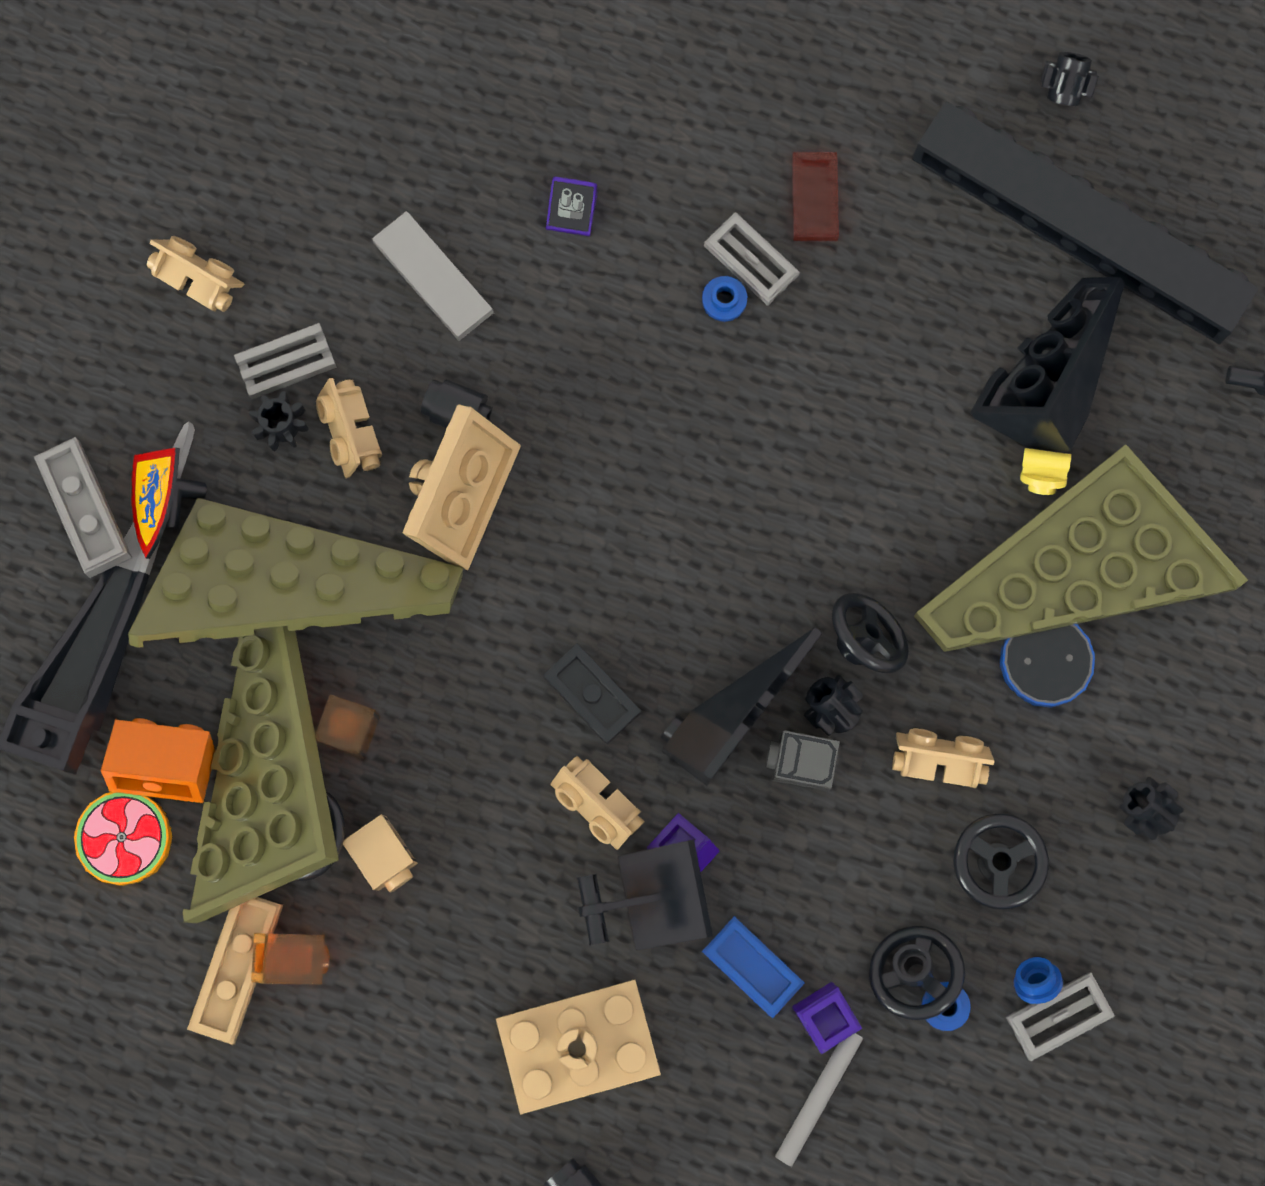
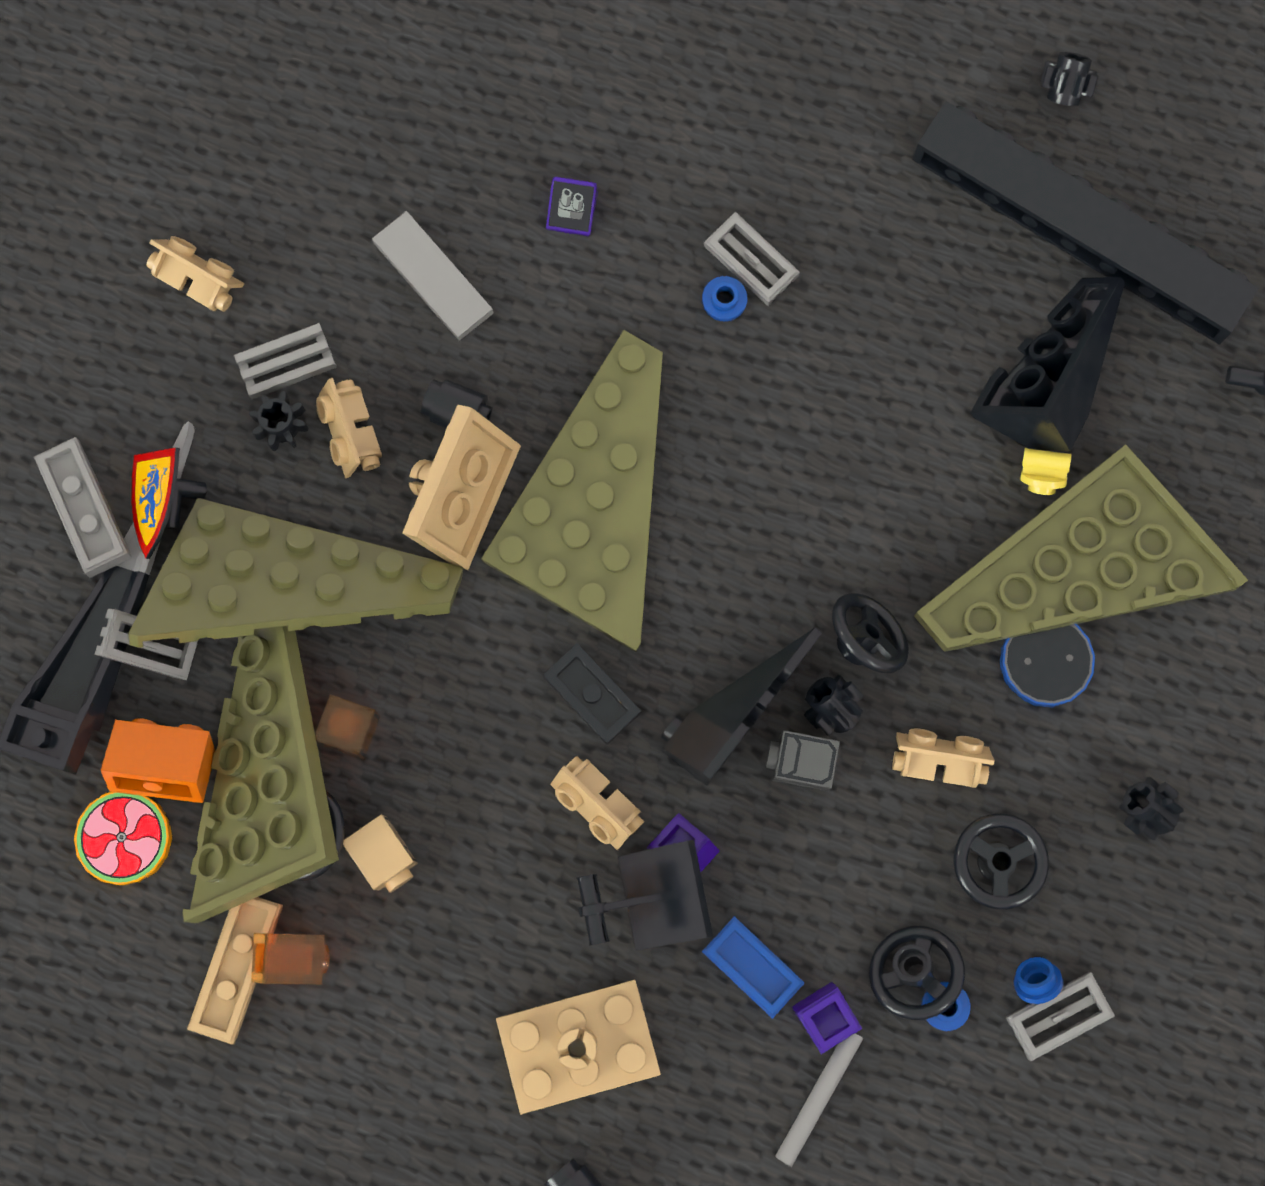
clear red tile [792,152,839,241] -> none
none -> light grey tile [95,609,198,680]
none -> olive wing [481,330,663,652]

